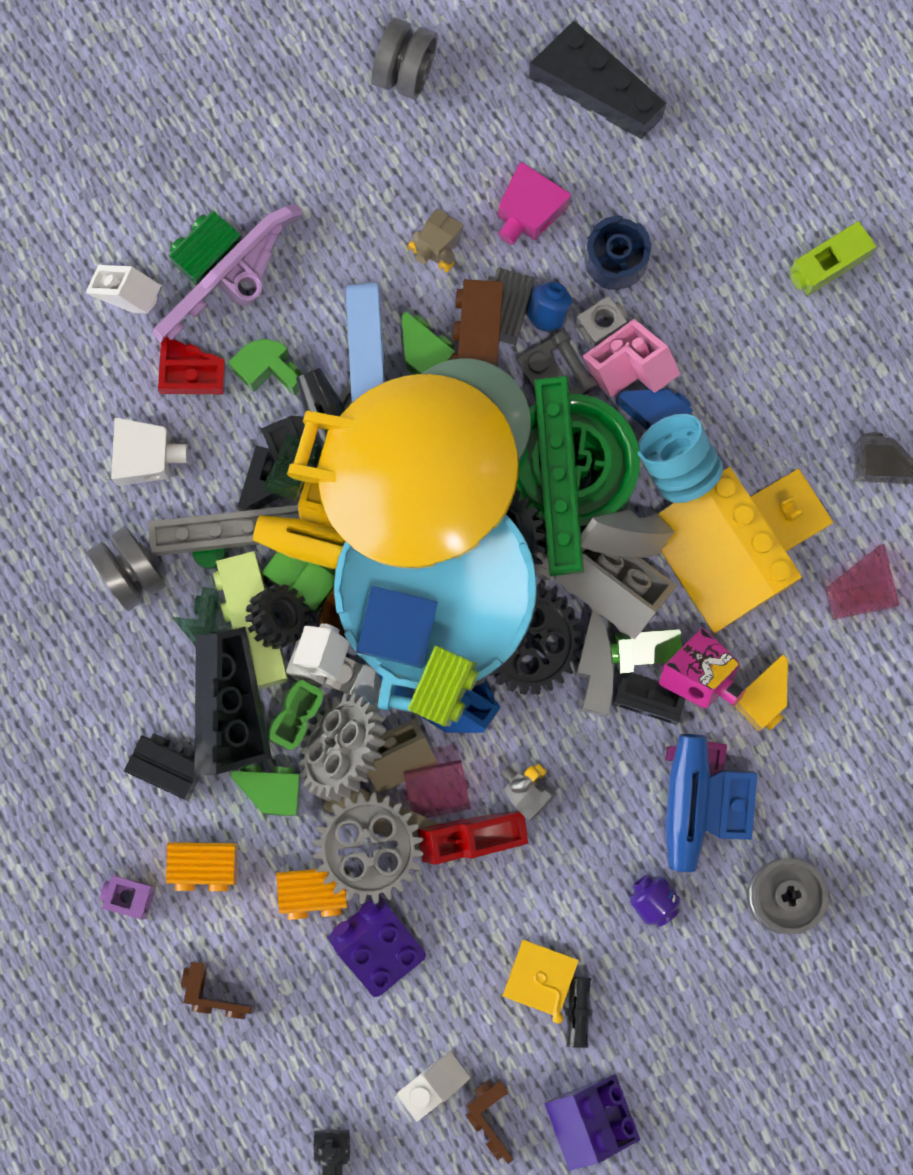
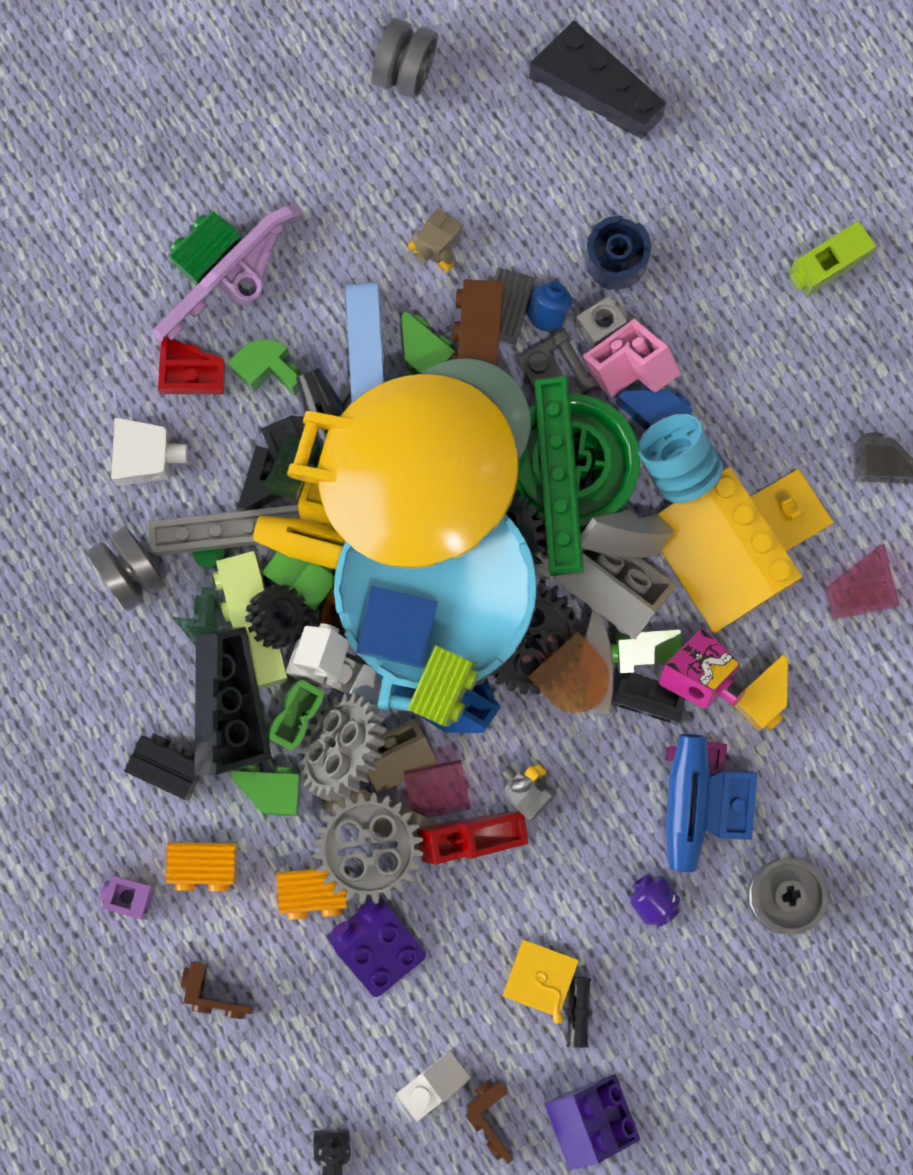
white slope [86,265,161,314] -> none
dark pink torso [498,162,571,245] -> none
none -> clear orange tile [528,632,610,713]

